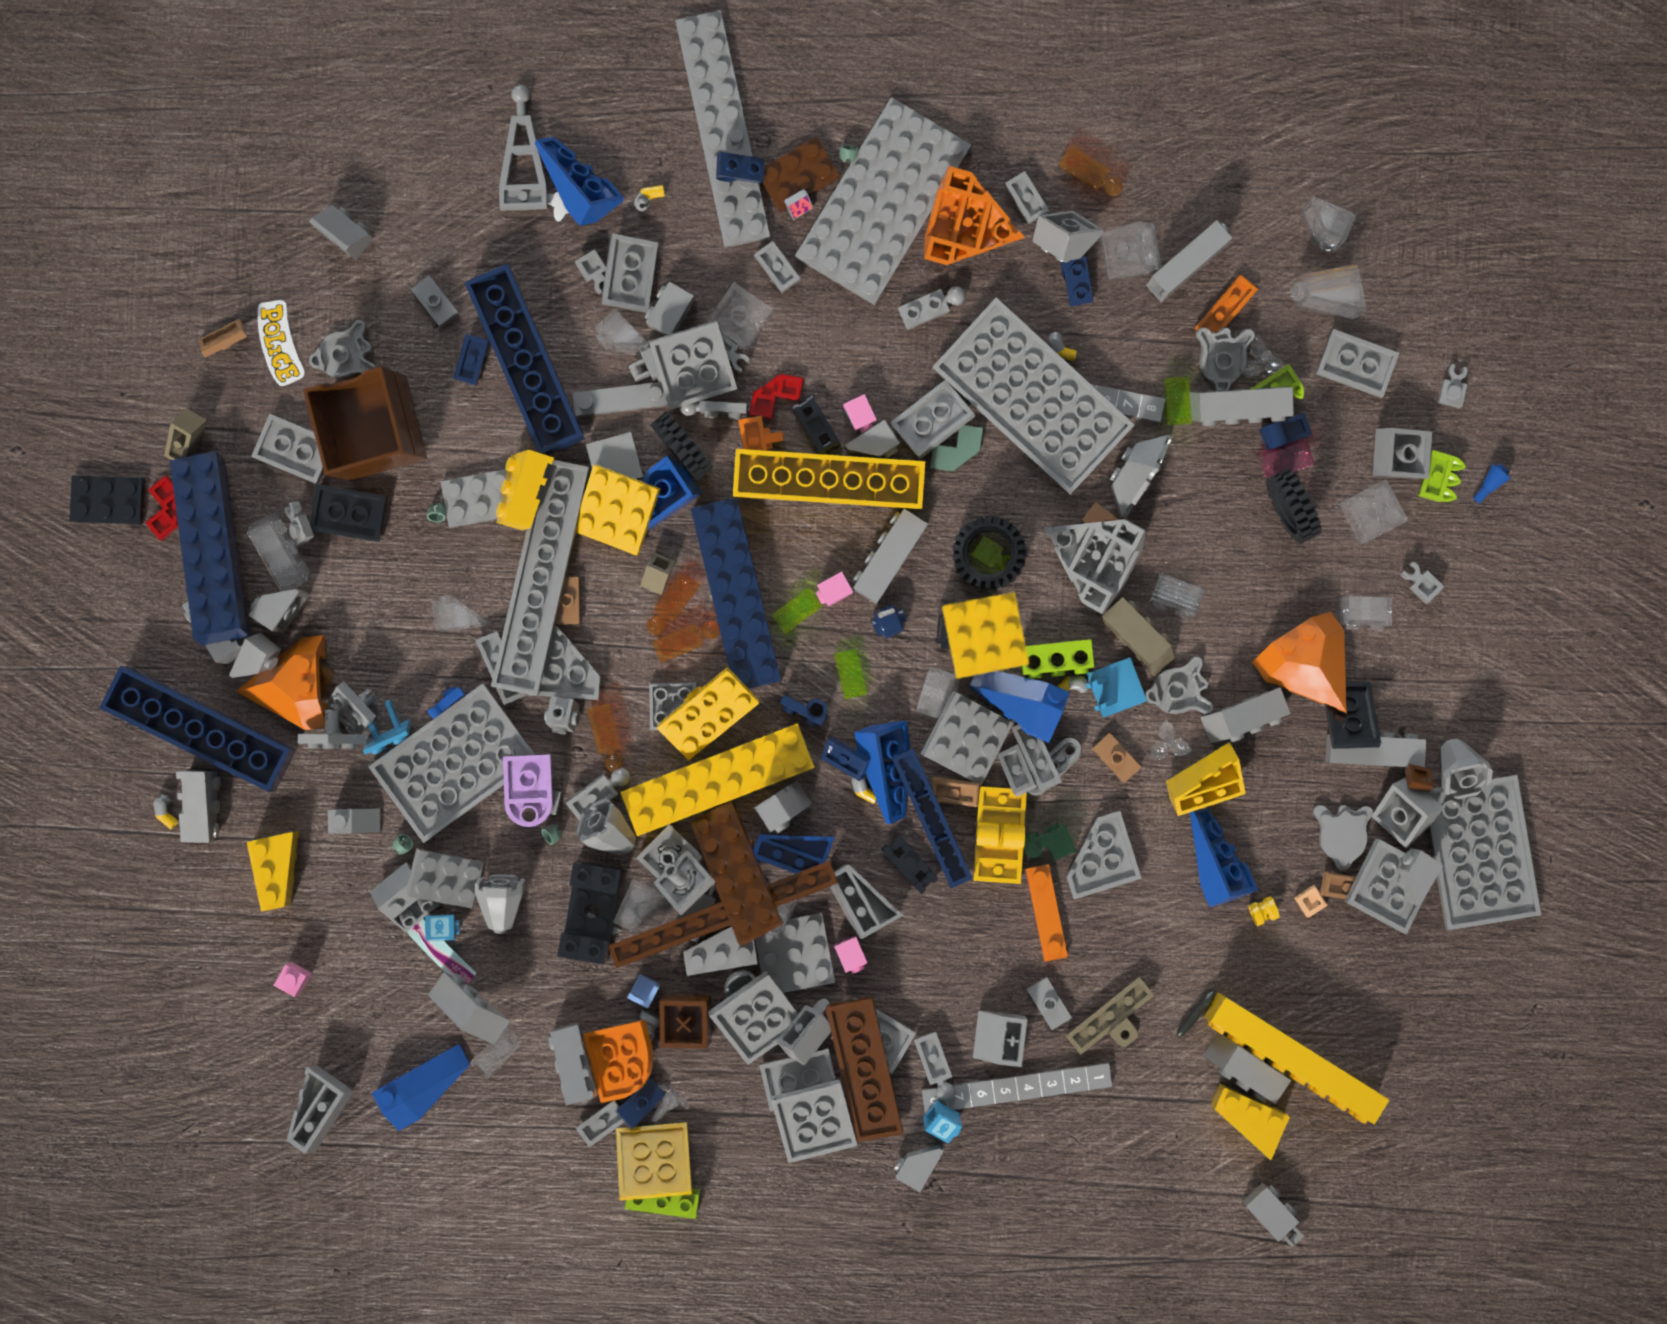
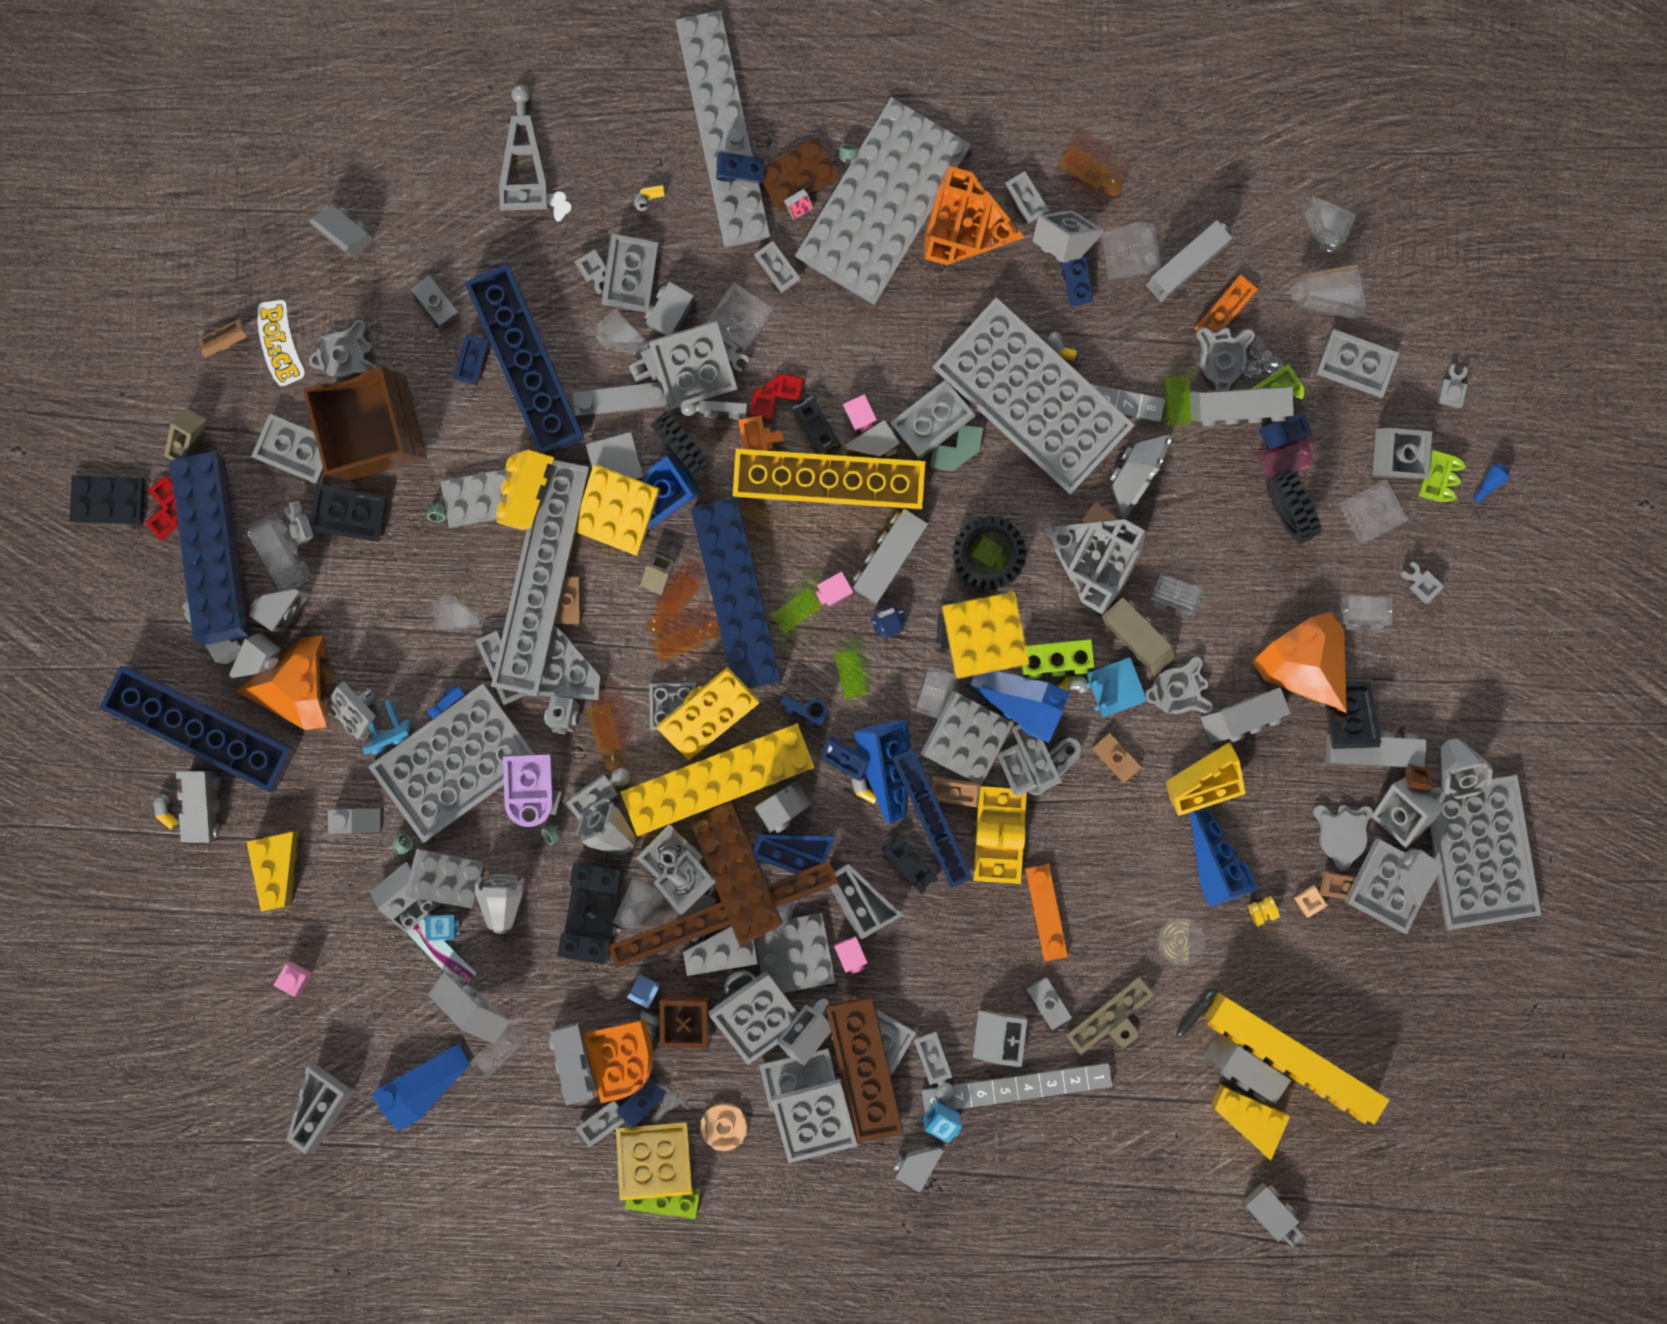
light grey plate [298,710,366,749] -> none
blue wedge [535,137,624,226] -> none
light grey plate [898,286,966,330] -> none
clear green brick [1024,822,1077,860] -> none
light grey plate [1066,810,1142,899] -> none
clear plant [1151,720,1192,760] -> none
none -> light nougat tile [700,1102,748,1151]
none -> clear tile [1157,918,1206,966]

